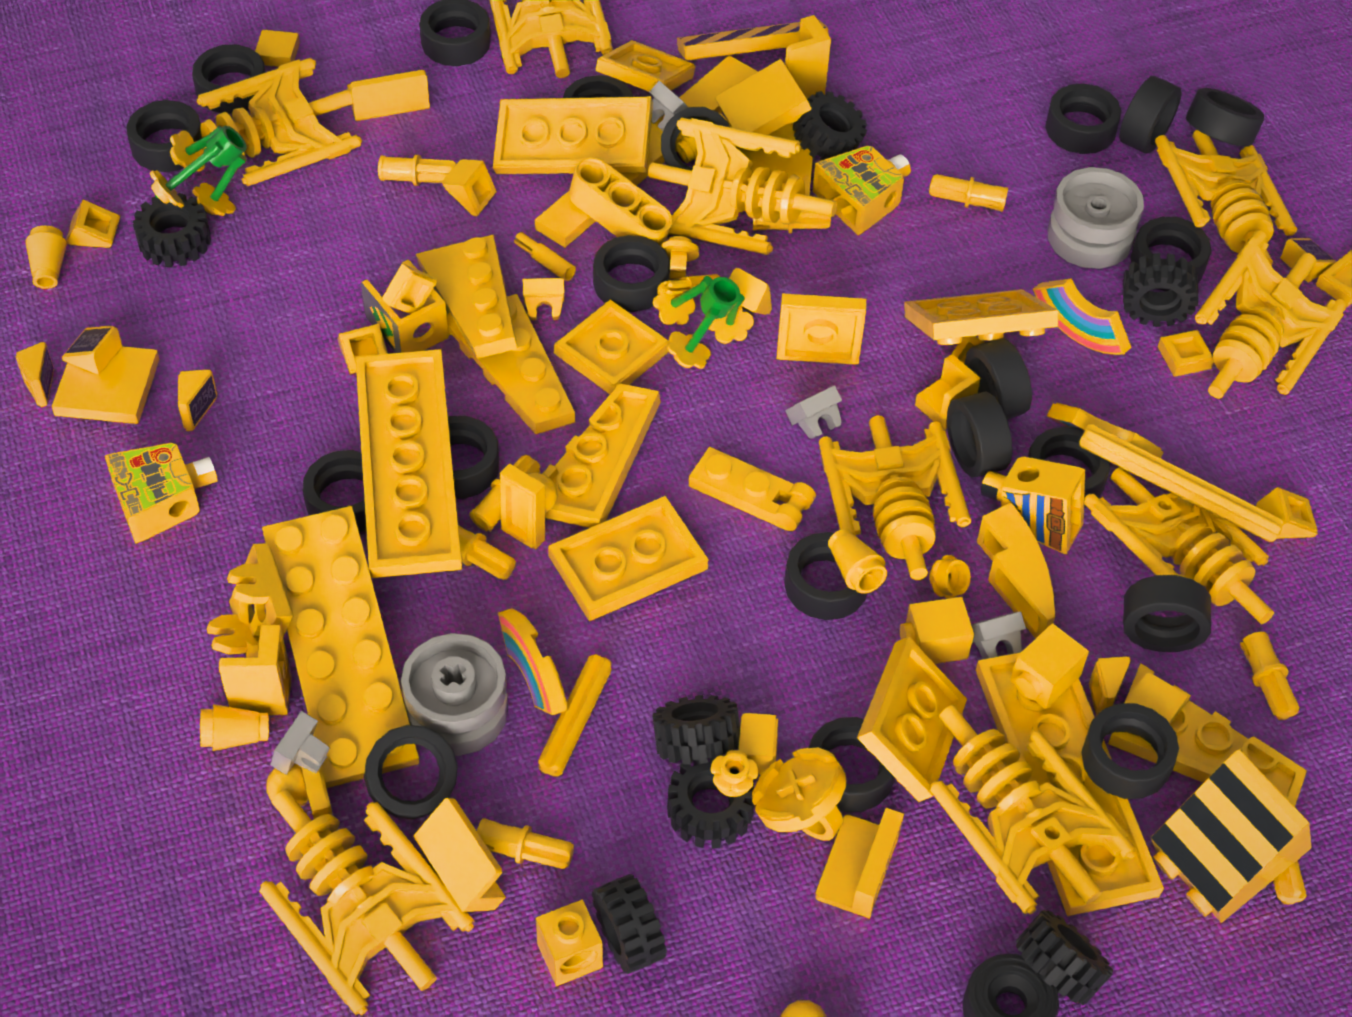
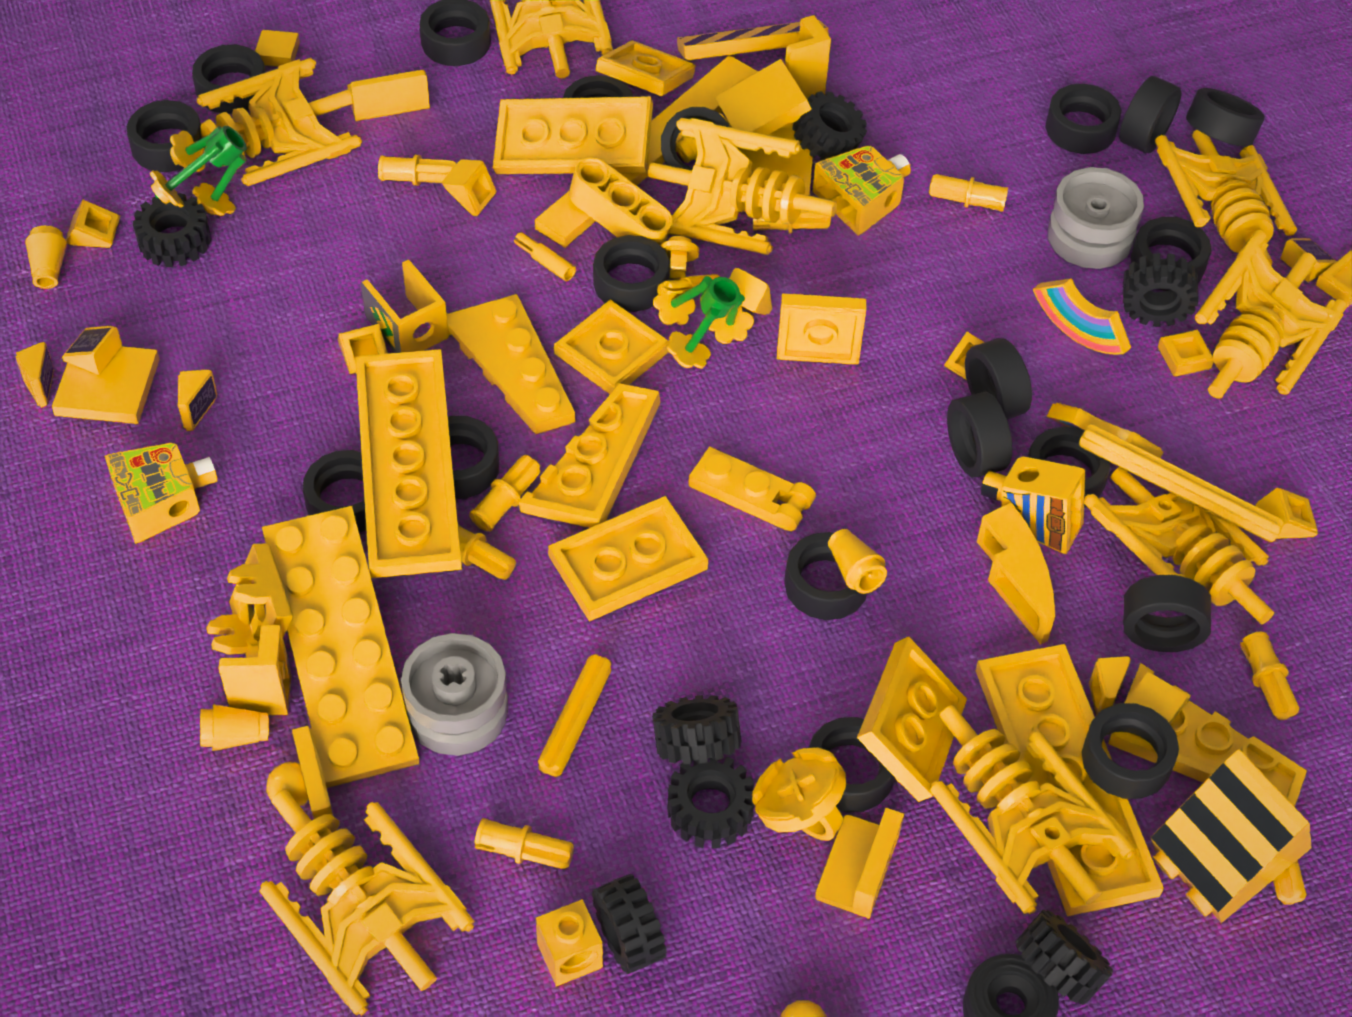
light grey tile [270,711,330,775] -> none
black tyre [364,725,458,819] -> none
yellow tile [381,263,437,314] -> none
yellow panel [413,798,506,912] -> none
yellow wing [416,235,518,359] -> none
tile [498,608,568,715] -> none
yellow tile [500,463,557,550] -> none
yellow tile [523,278,564,321] -> none
light grey tile [649,81,689,131] -> none
yellow plate [710,750,759,797] -> none
yellow slope [738,713,778,775] -> none
light grey tile [785,385,842,439] -> none
yellow bar [819,415,971,580] -> none
yellow brick [900,597,974,664] -> none
yellow plate [904,289,1058,345] -> none
yellow panel [915,354,981,430] -> none
yellow plate [929,555,971,599] -> none
light grey tile [971,611,1026,660] -> none
yellow brick [1010,623,1089,709] -> none

